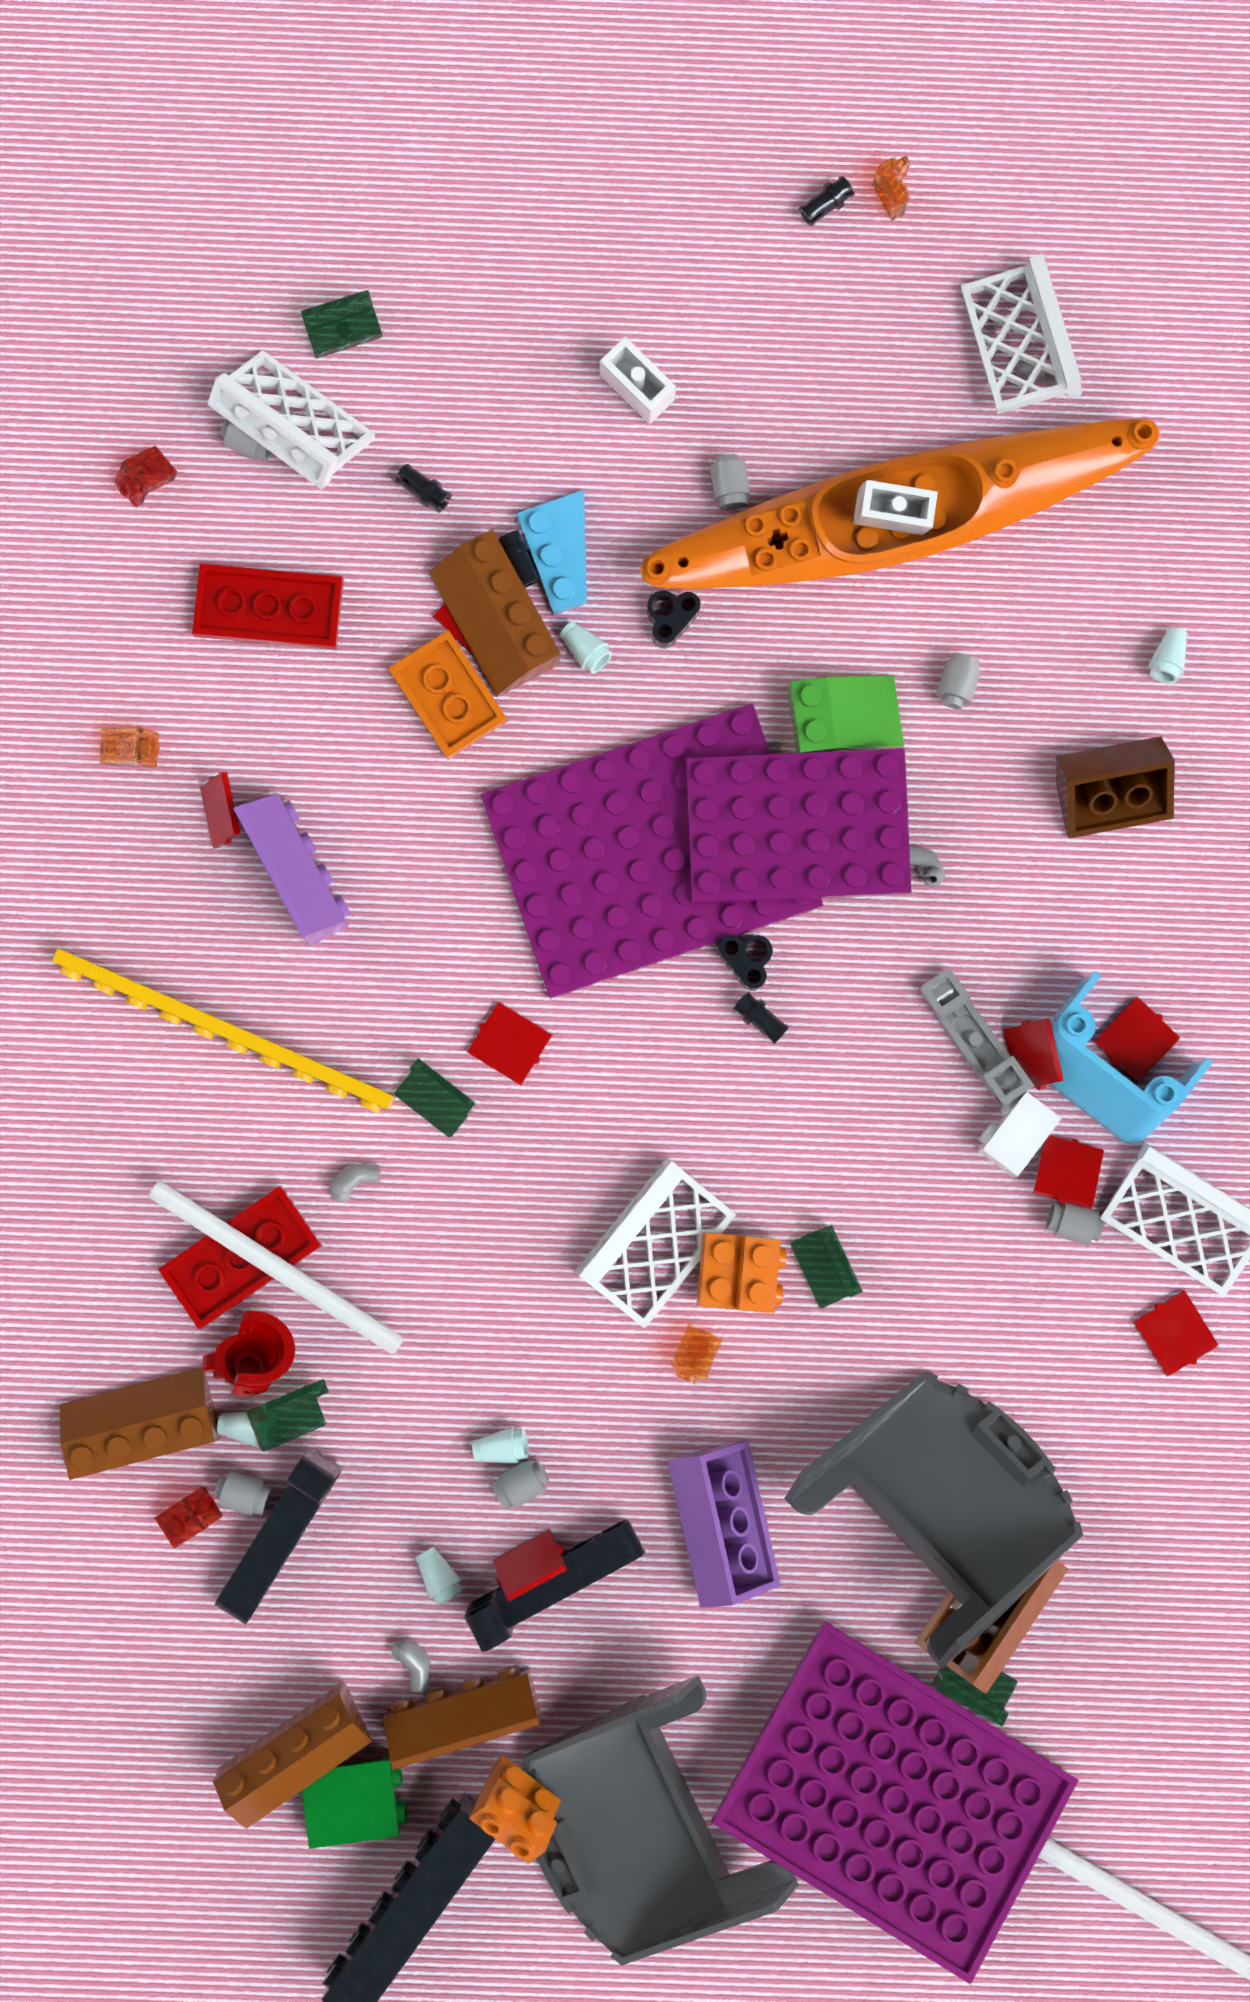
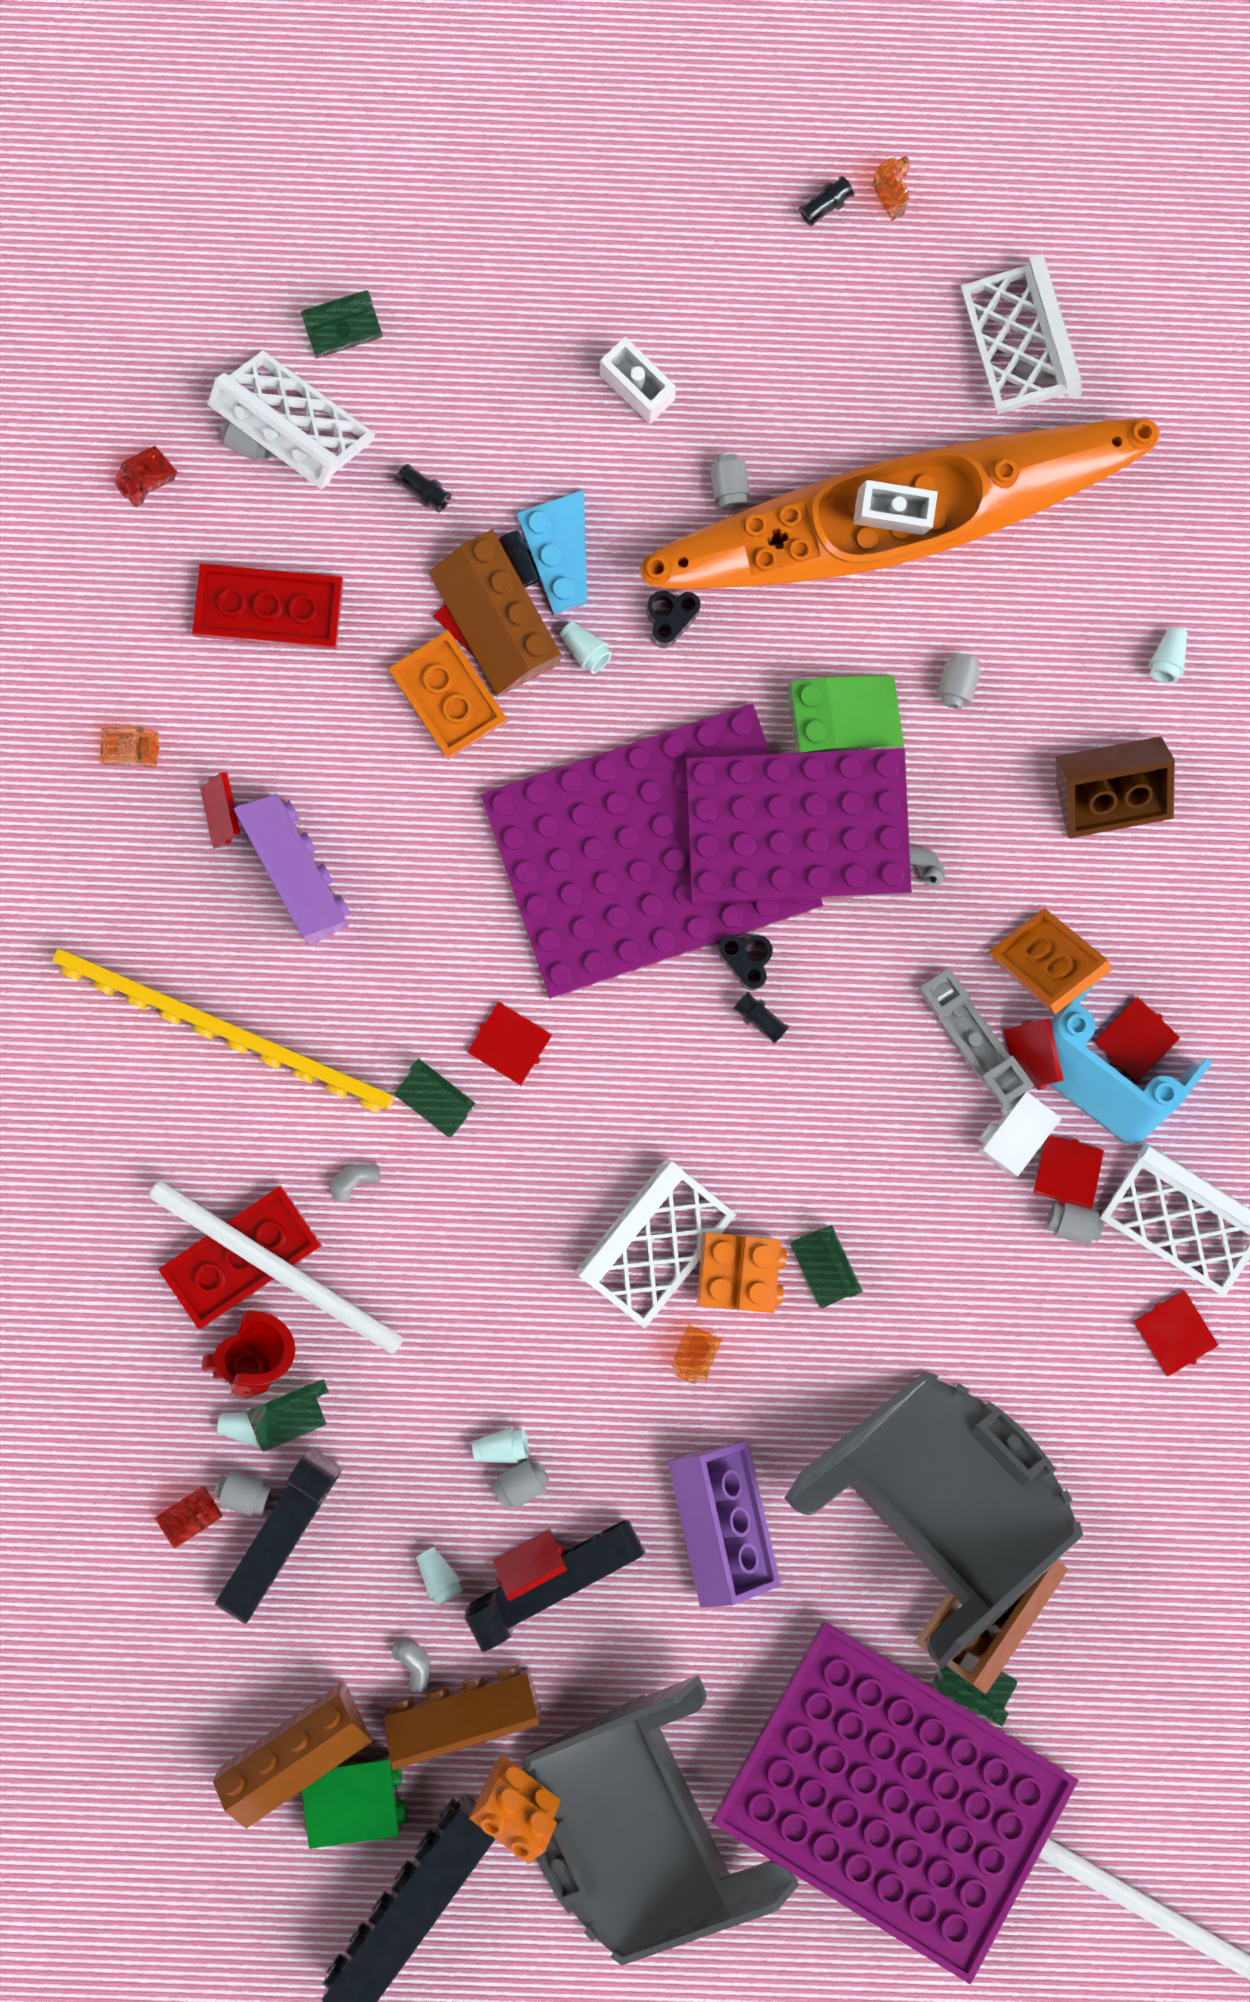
dark orange slope [60,1367,221,1480] -> none
none -> orange plate [988,908,1113,1015]

